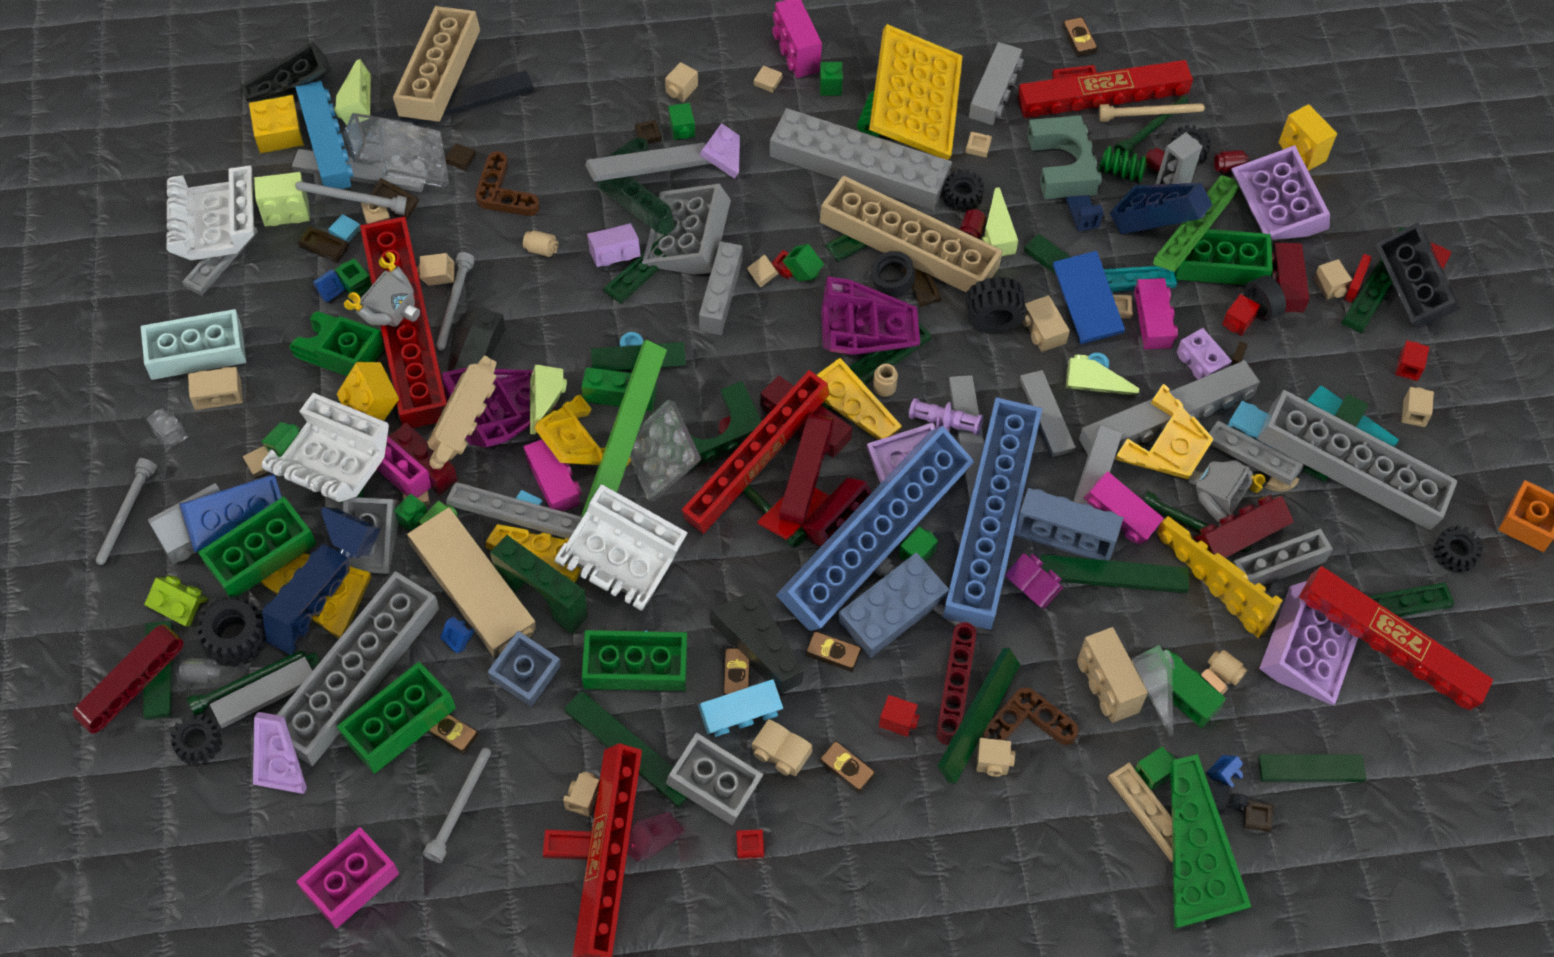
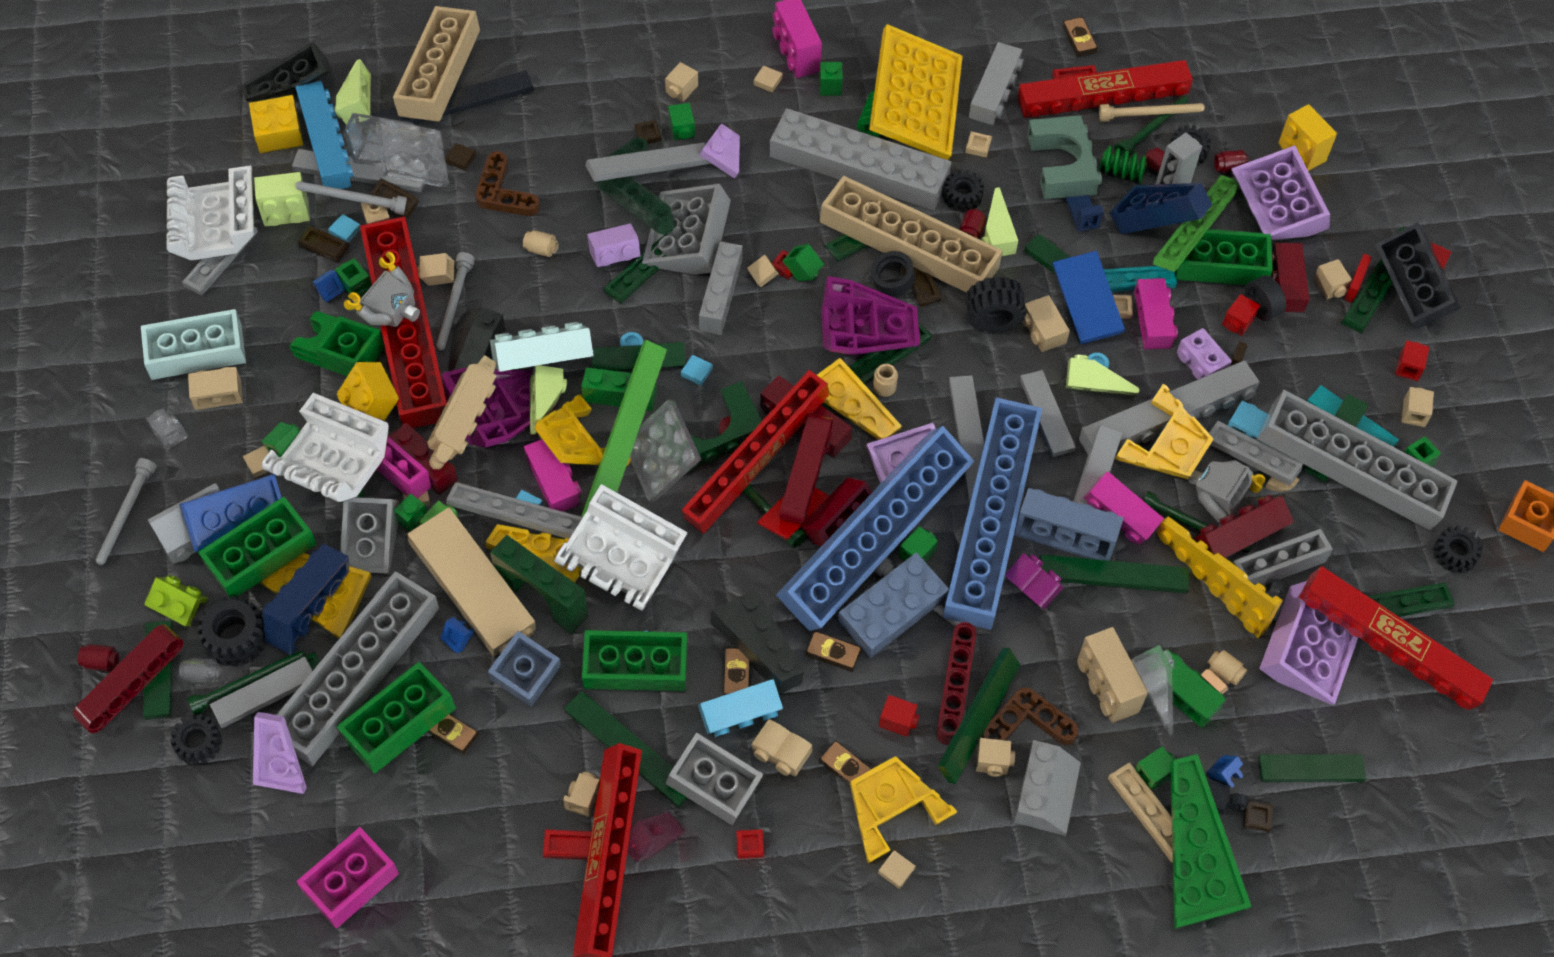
dark blue slope [321,507,381,558] -> none
light grey piece [422,748,491,863] -> none
lavender piece [909,398,983,436] -> none
none -> dark red brick [78,644,119,672]
none -> light aqua brick [490,322,593,371]
none -> medium azure tile [681,355,713,386]
none -> yellow wing [850,756,957,863]
none -> tan tile [878,851,915,889]
none -> light grey slope [1014,740,1081,836]
none -> green brick [1404,436,1441,467]

